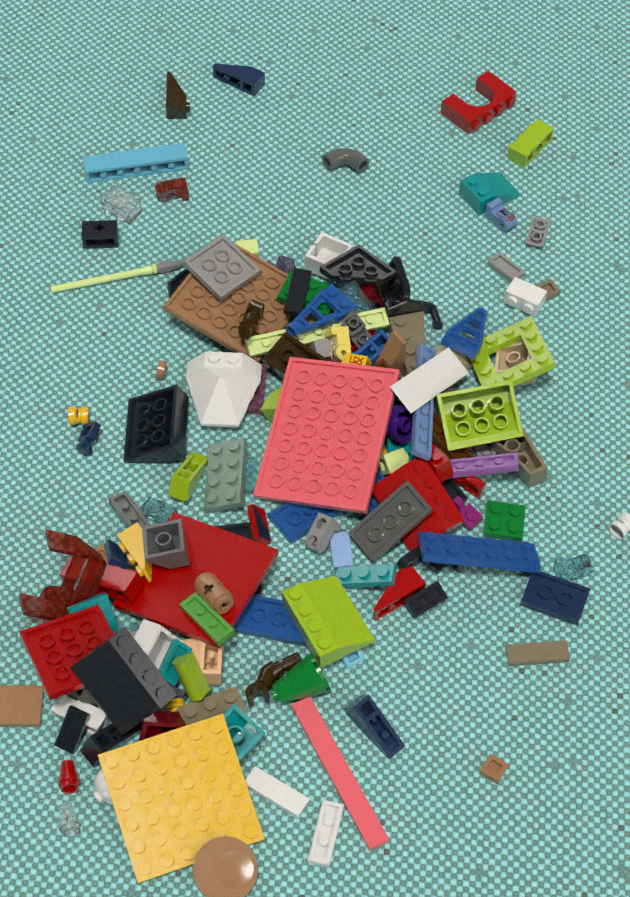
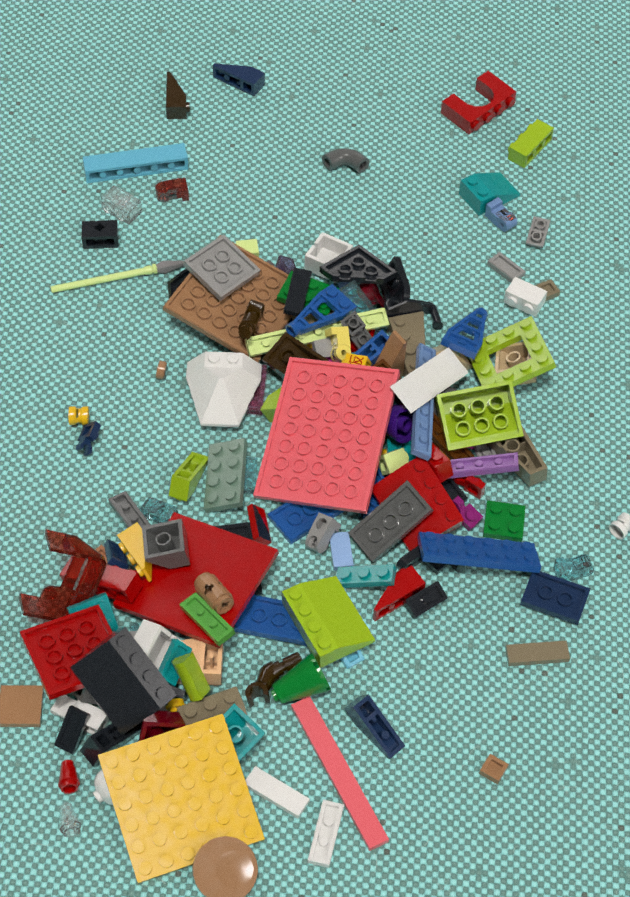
black slope [123,384,189,463] -> none

